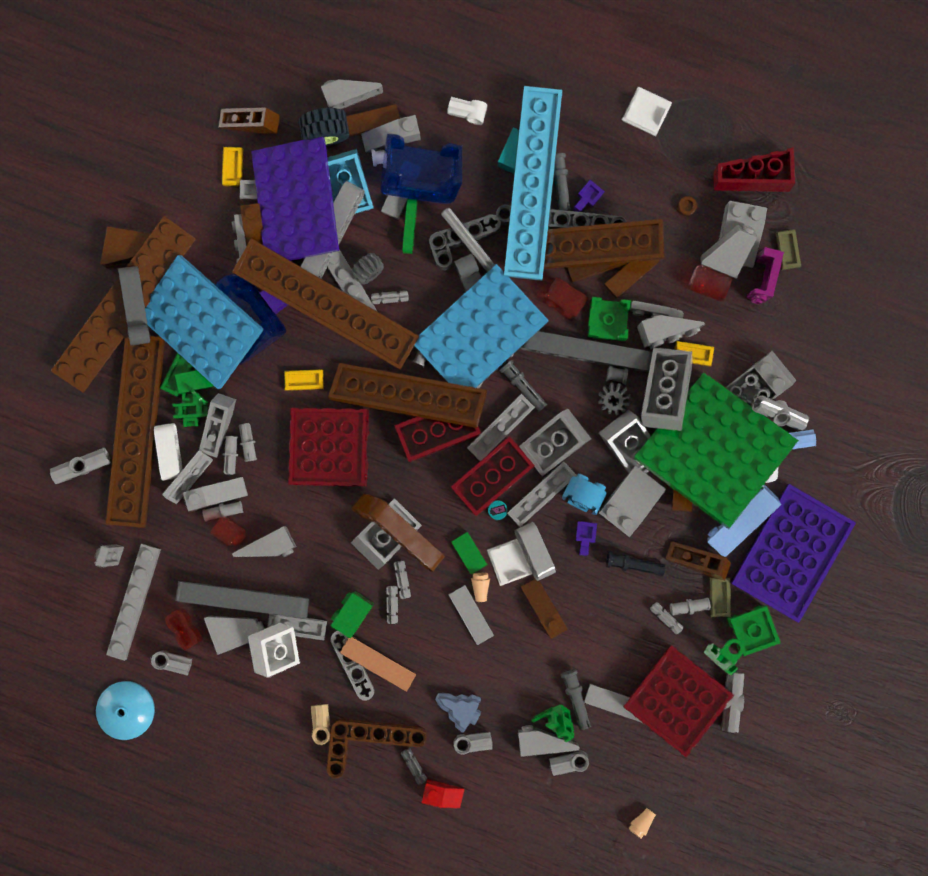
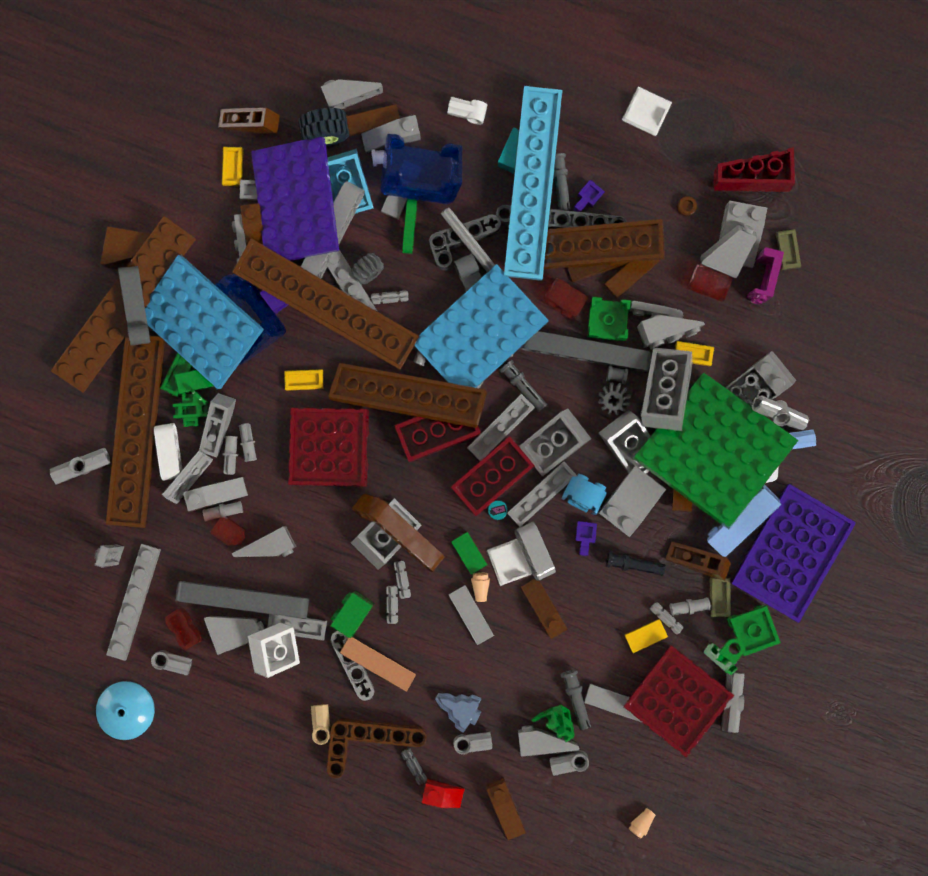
none -> reddish brown slope [486,778,526,840]
none -> yellow tile [624,619,668,653]

